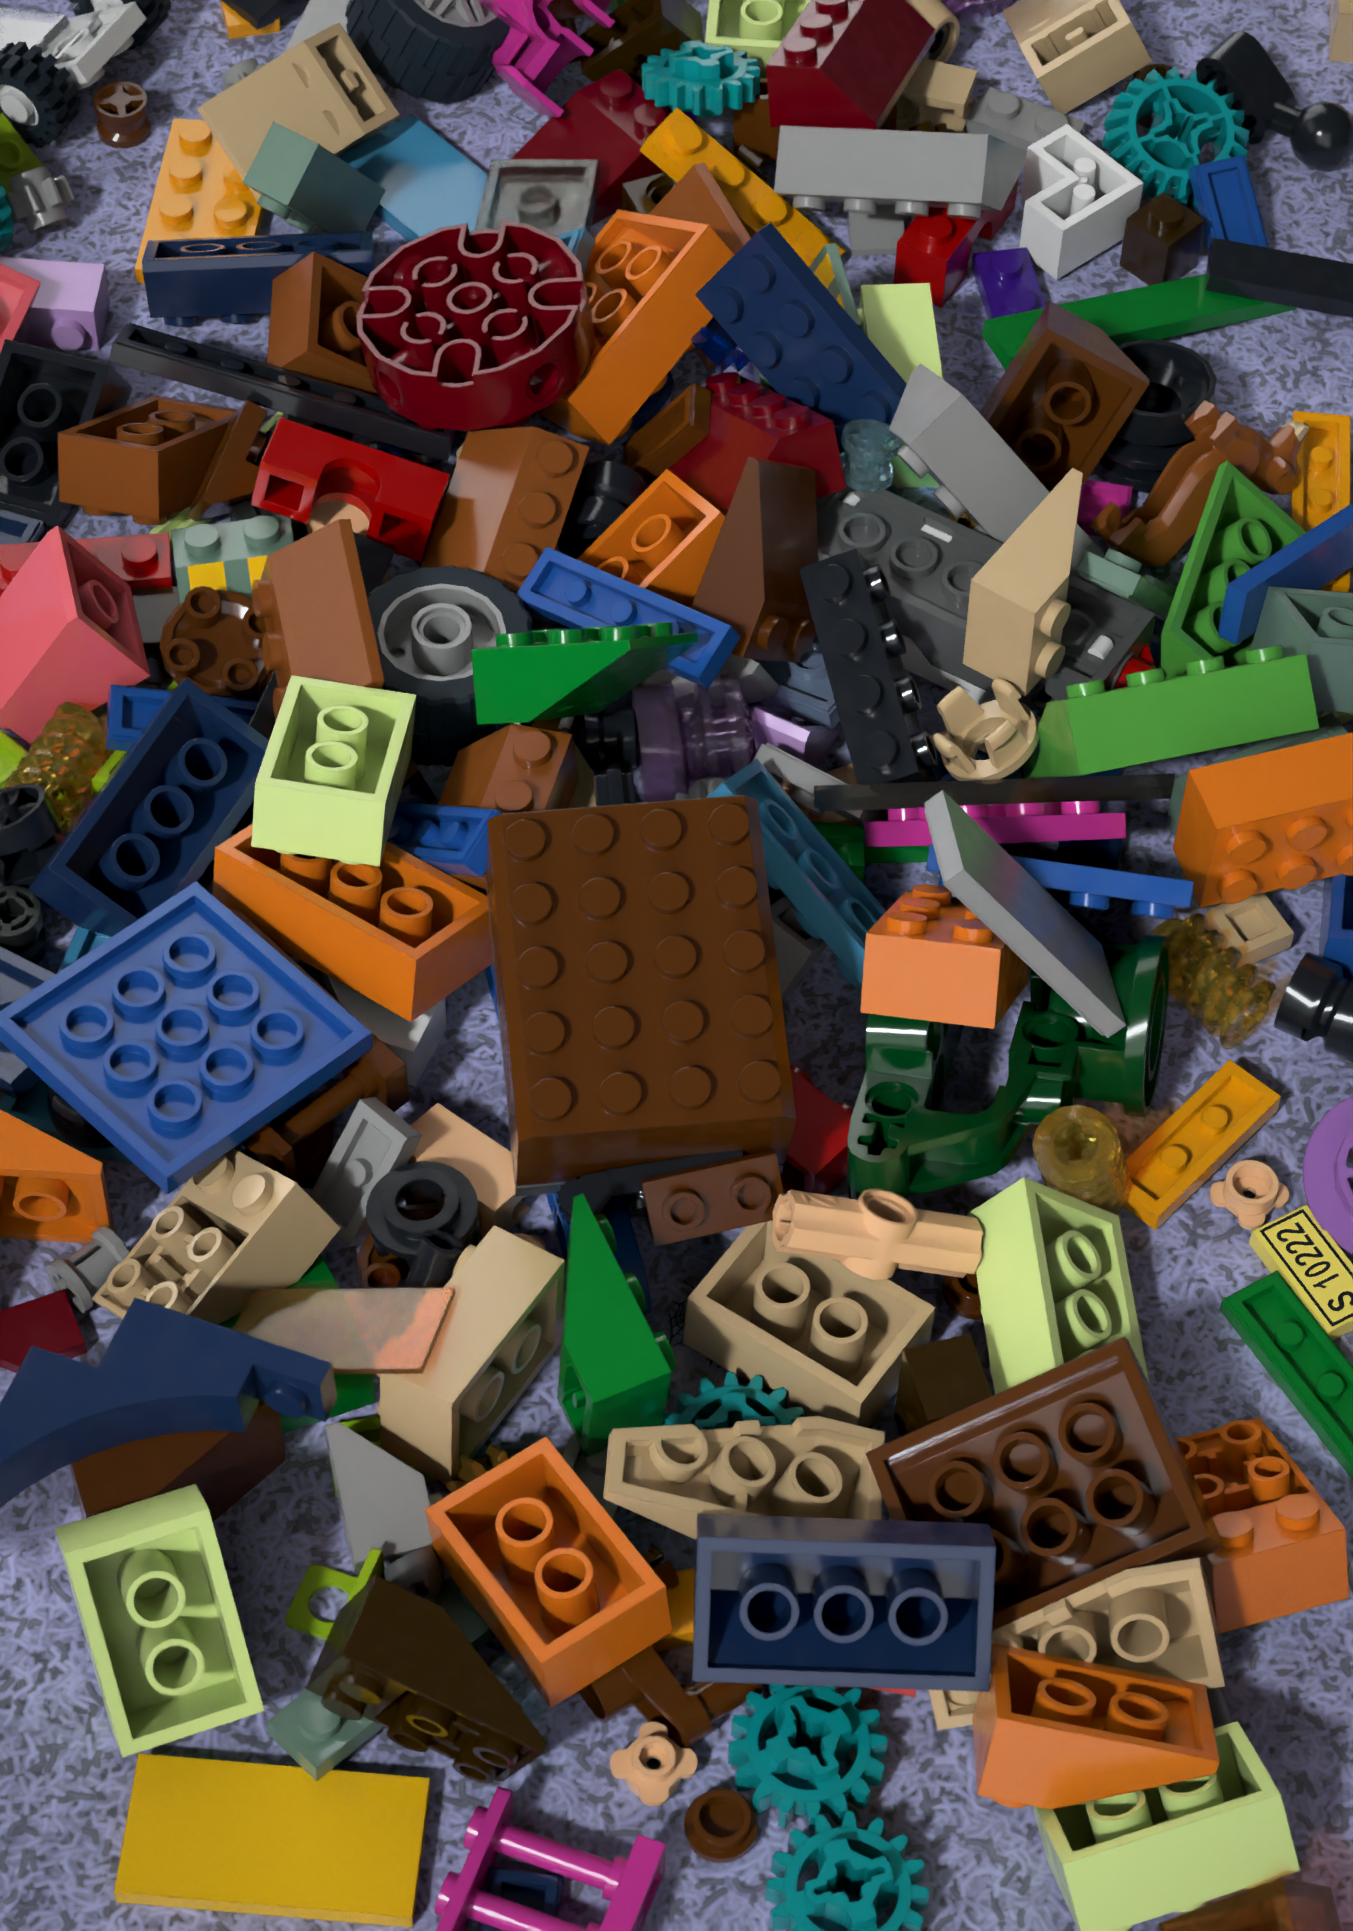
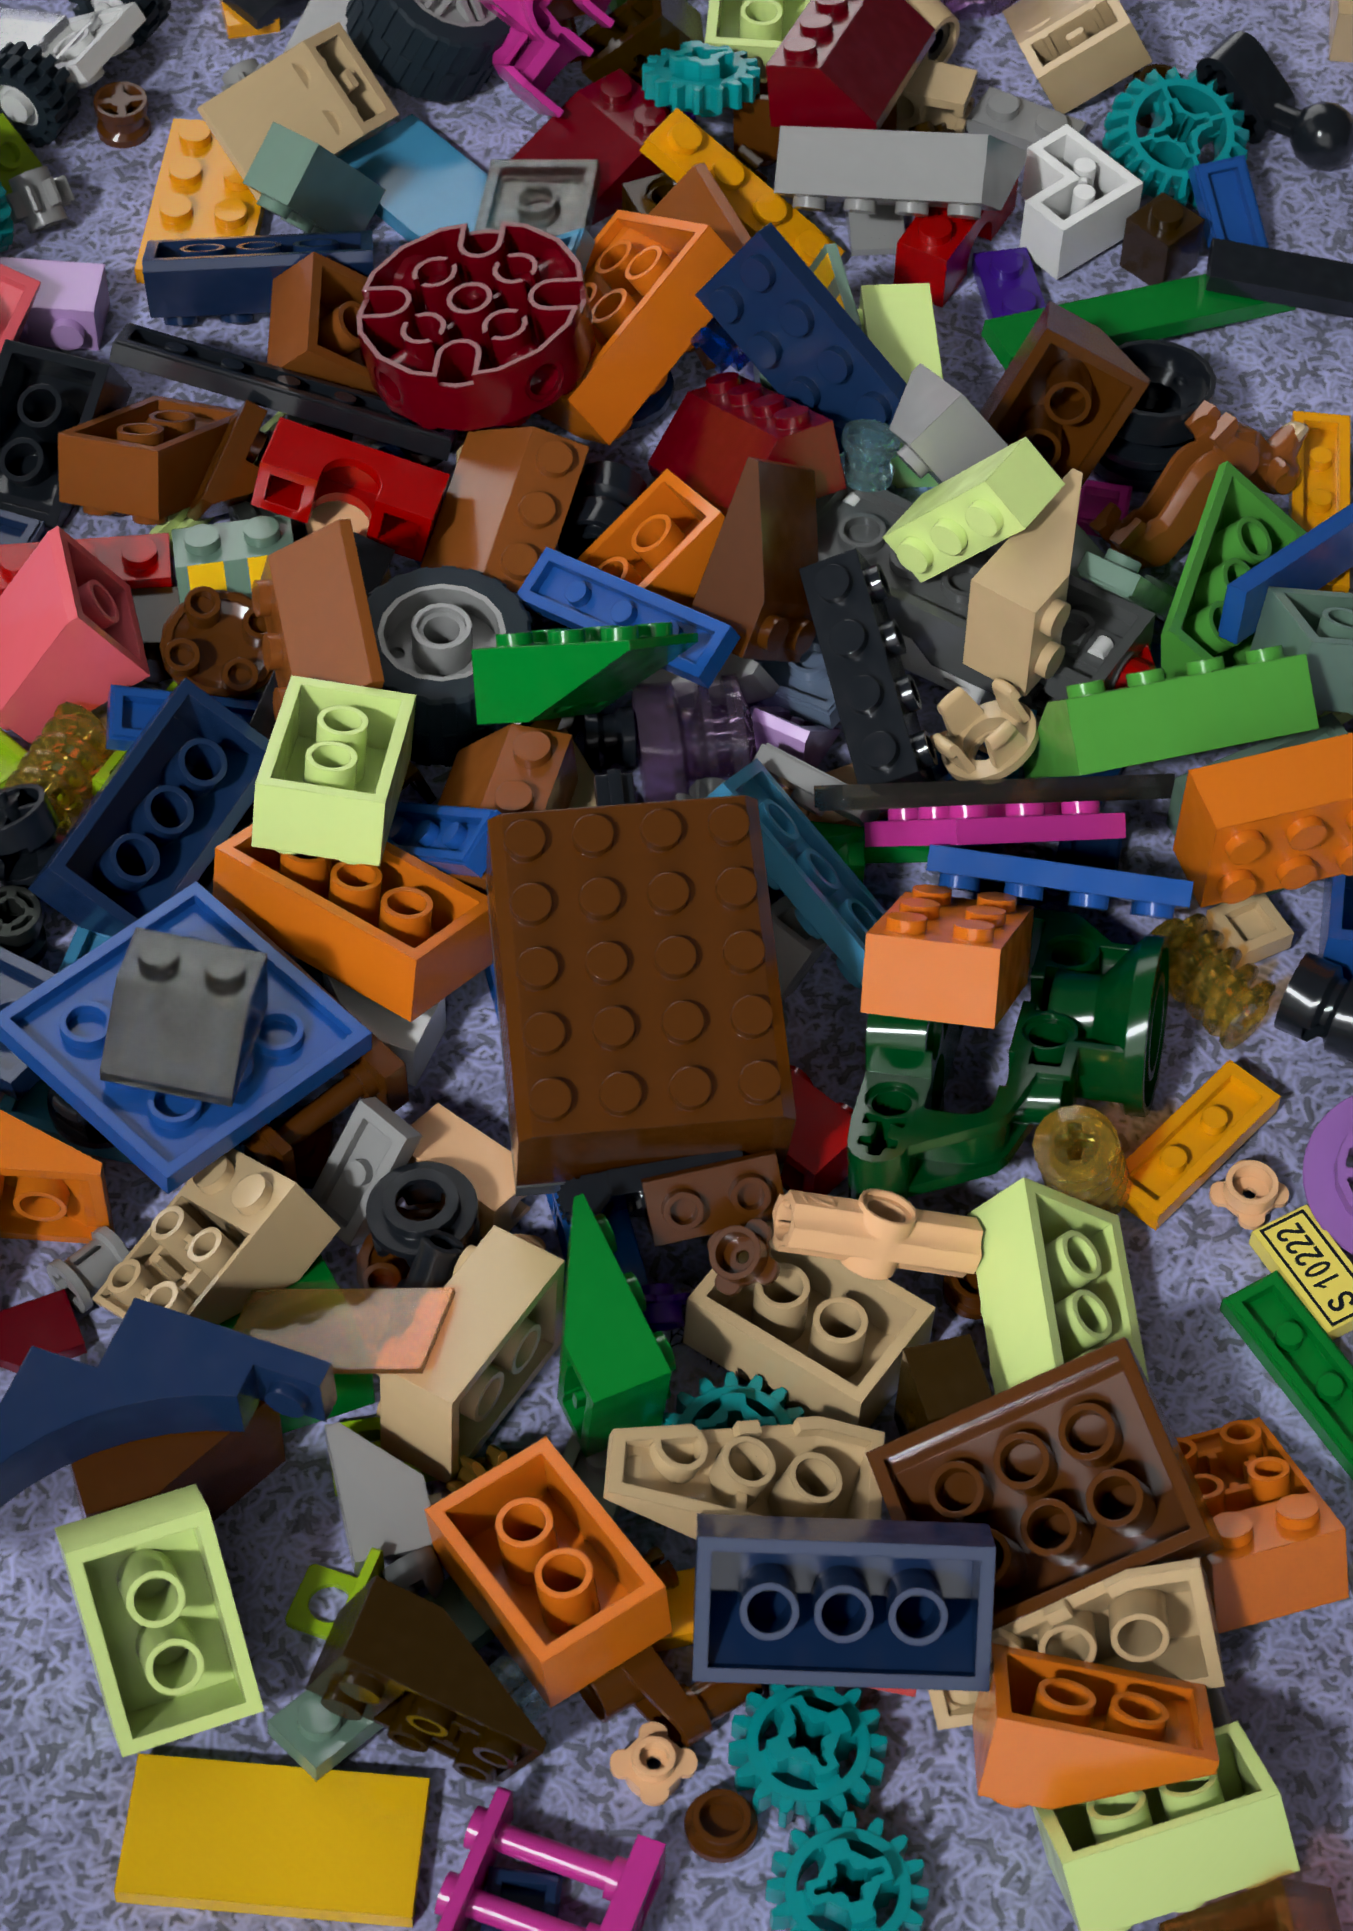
reddish brown tile [622,383,711,487] -> none
light grey tile [924,790,1126,1038] -> none
none -> clear smoke slope [100,927,268,1107]
none -> dark purple plate [641,1283,691,1333]
none -> reddish brown plate [707,1219,780,1296]
none -> yellowish green brick [882,436,1065,583]

